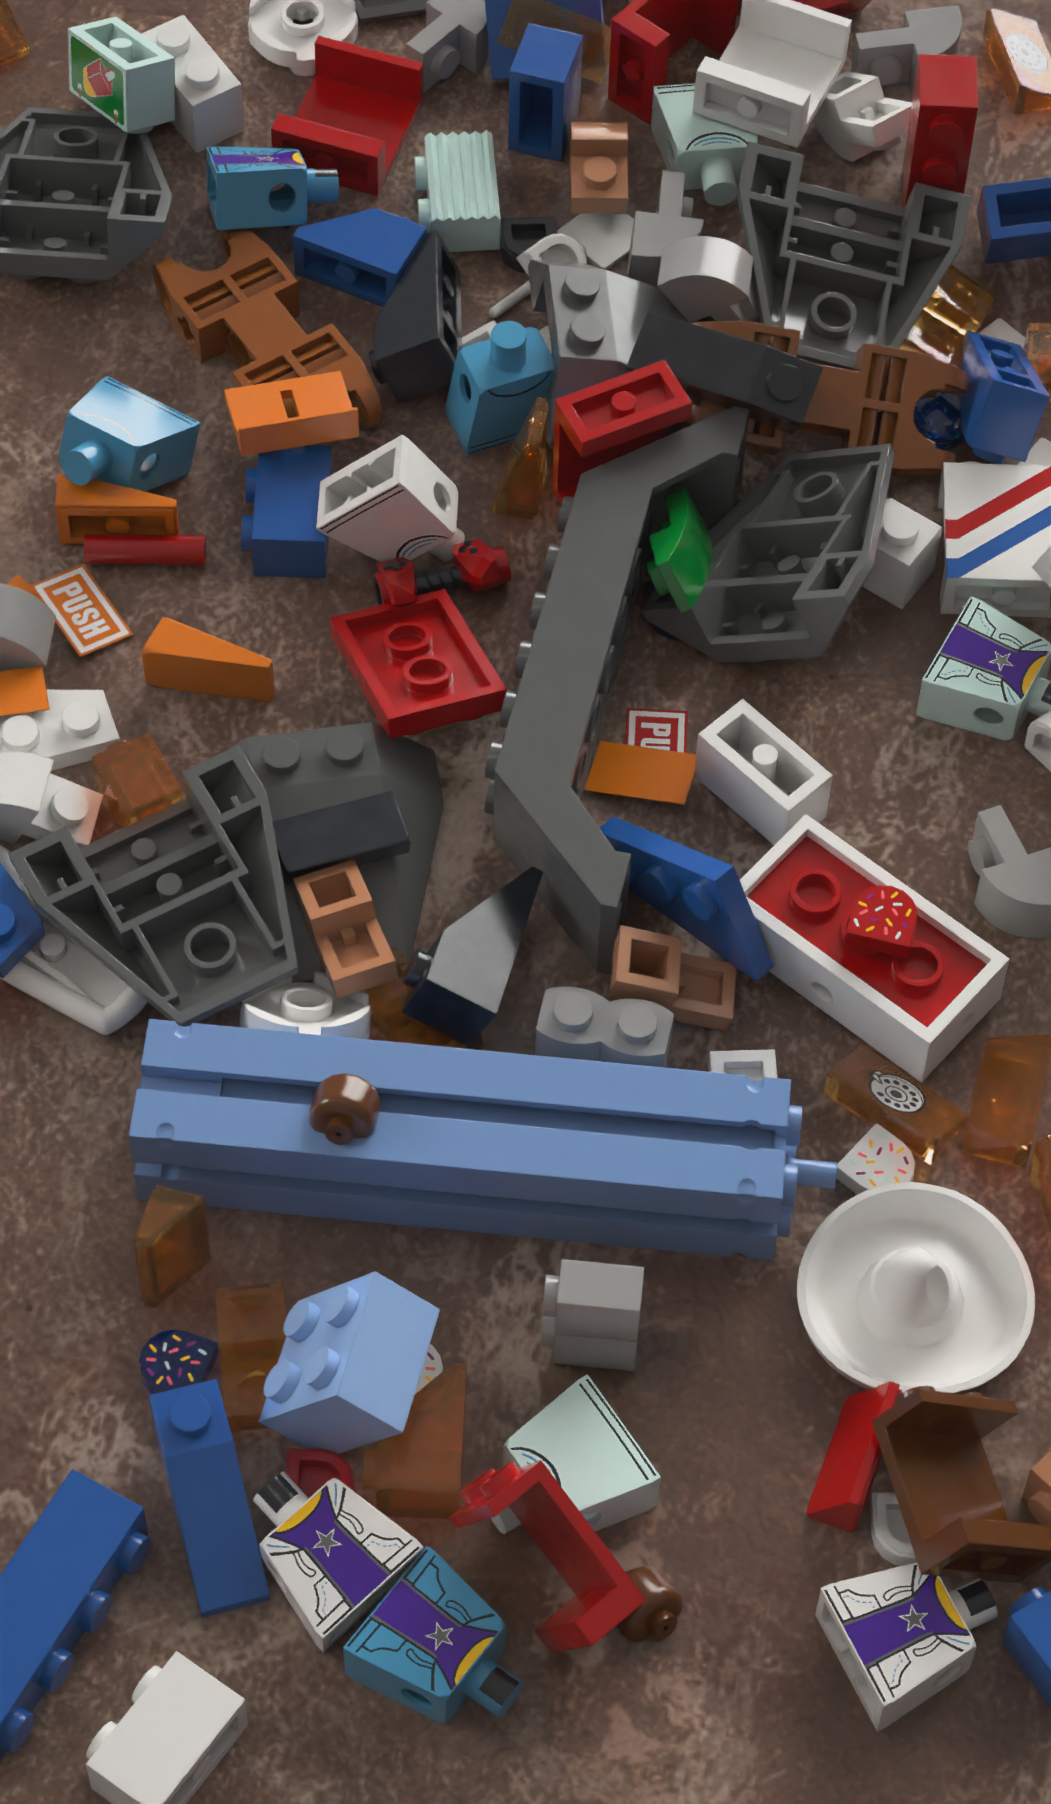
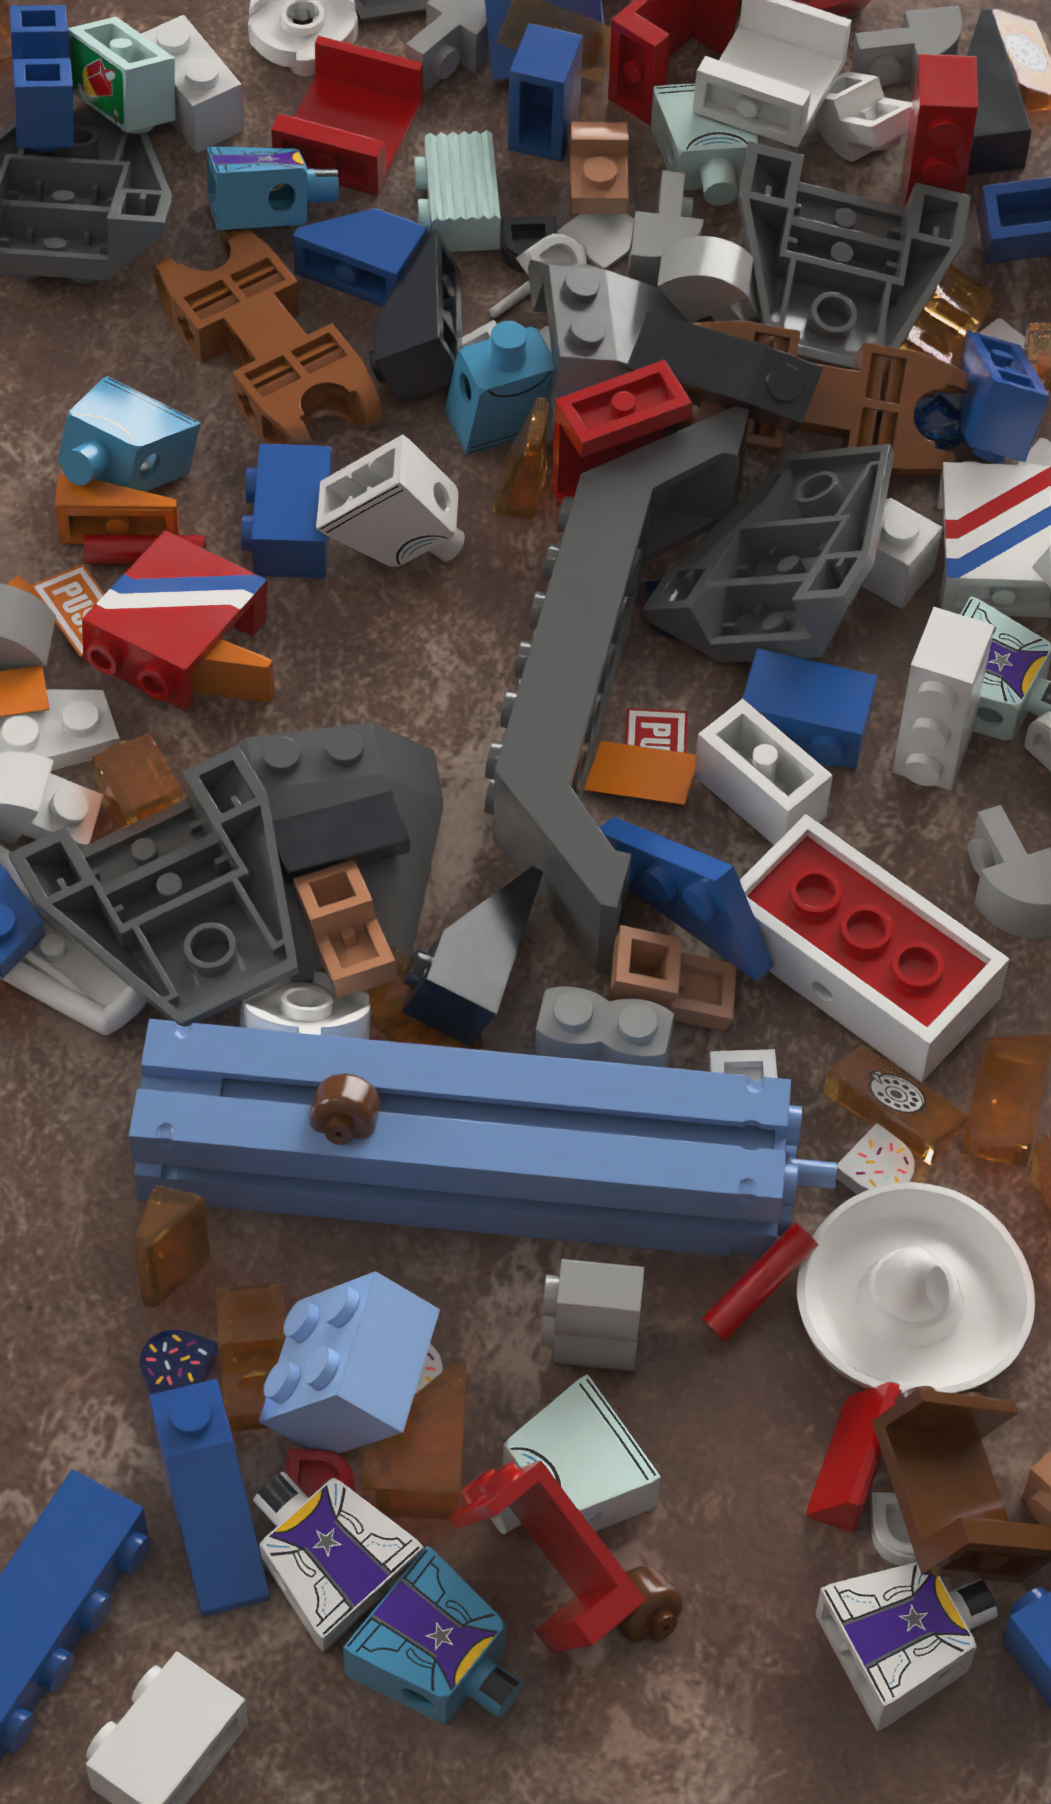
orange piece [224,371,359,456] -> none
red plate [330,589,507,739] -> none
red piece [373,539,511,605] -> none
green slope [646,487,712,613] -> none
red tile [844,885,917,959] -> none
none -> blue arch [9,5,74,152]
none -> red panel [82,530,267,712]
none -> red piece [701,1222,819,1343]
none -> blue piece [742,648,878,769]
none -> white brick [892,607,995,791]
none -> black slope [966,8,1032,175]

